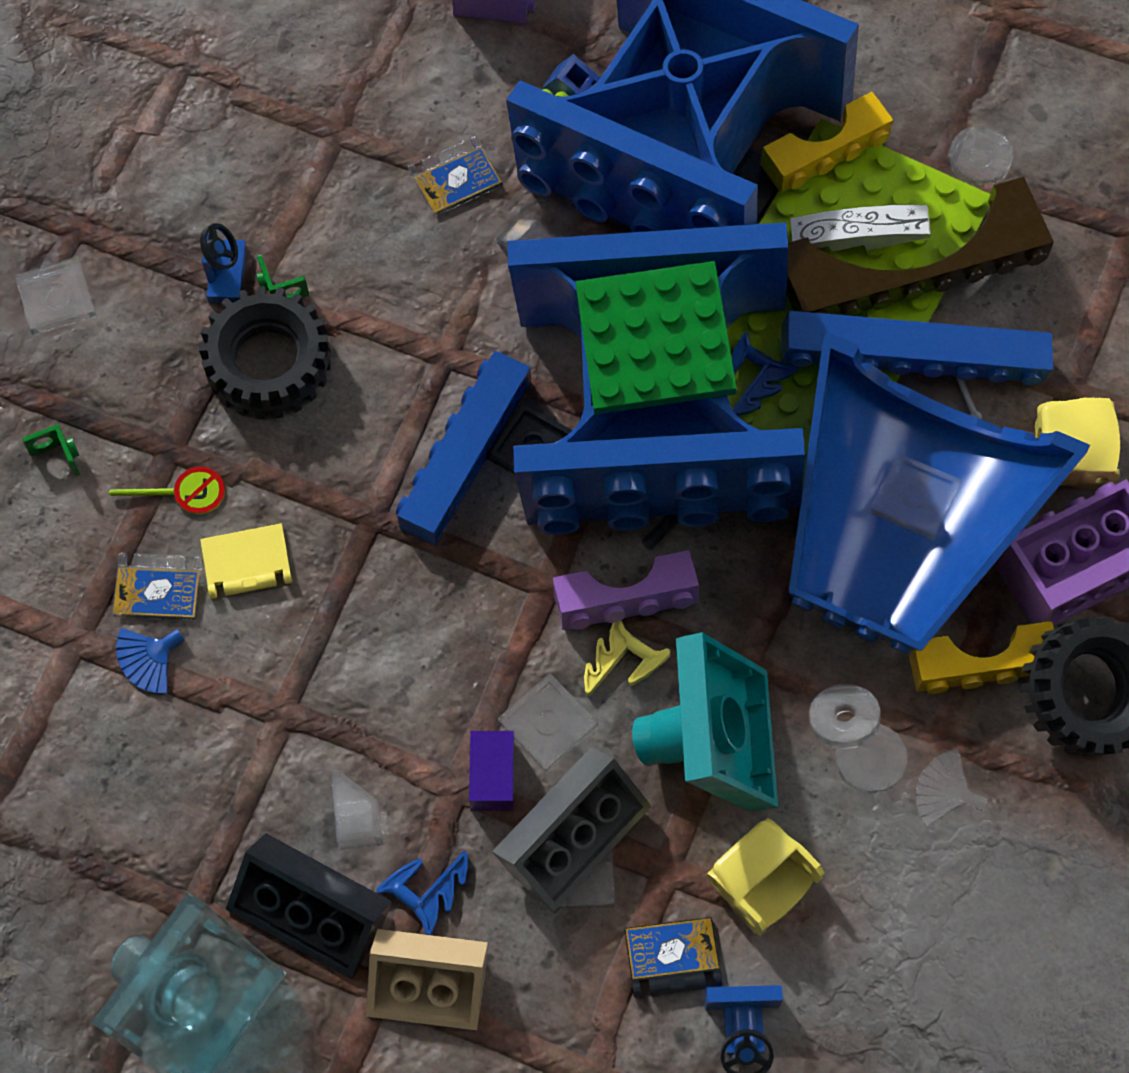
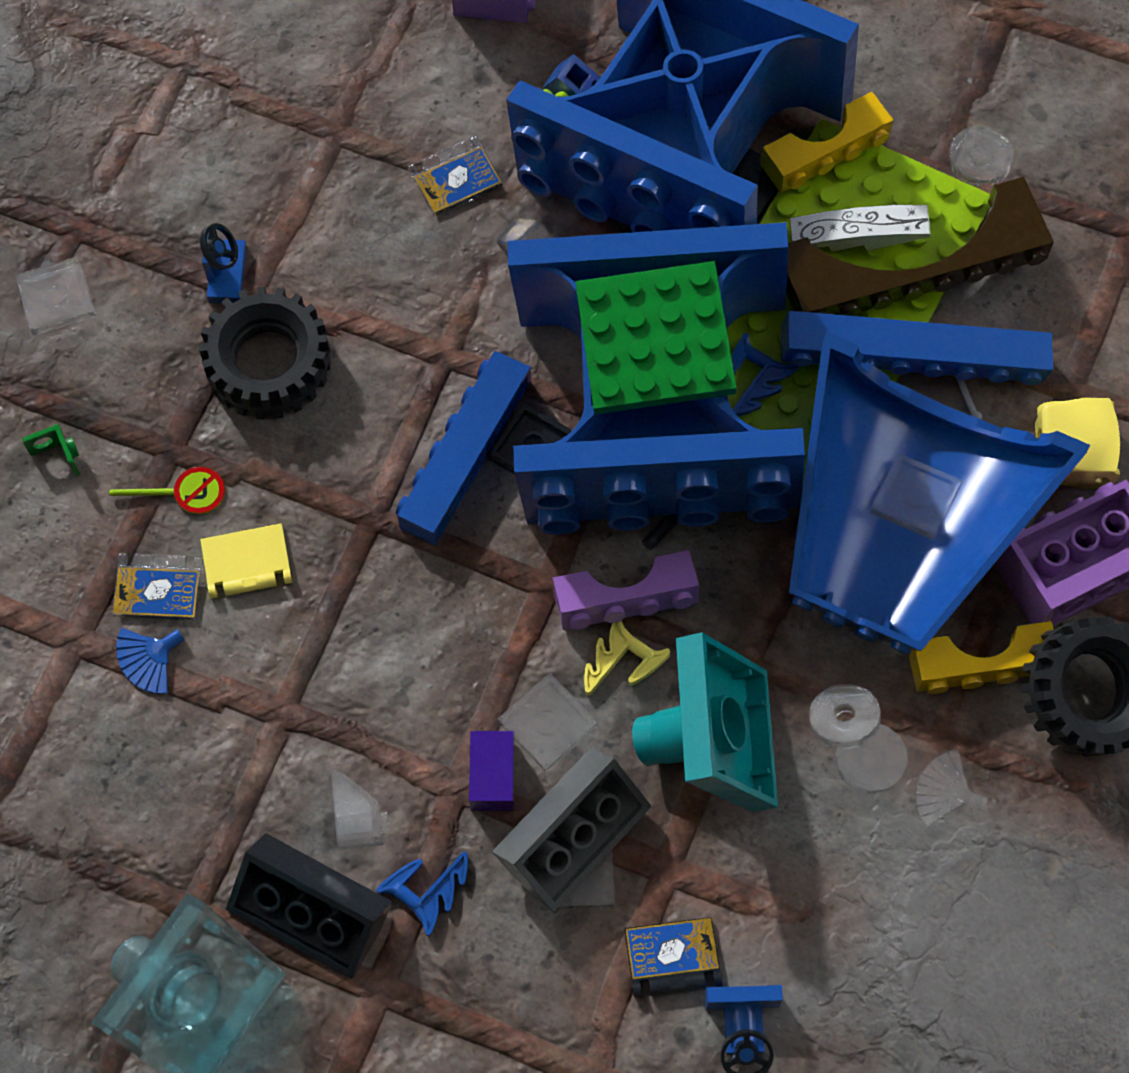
green bracket [256,254,309,299] -> none
tan slope [366,929,488,1030] -> none
light yellow piece [706,818,825,937] -> none

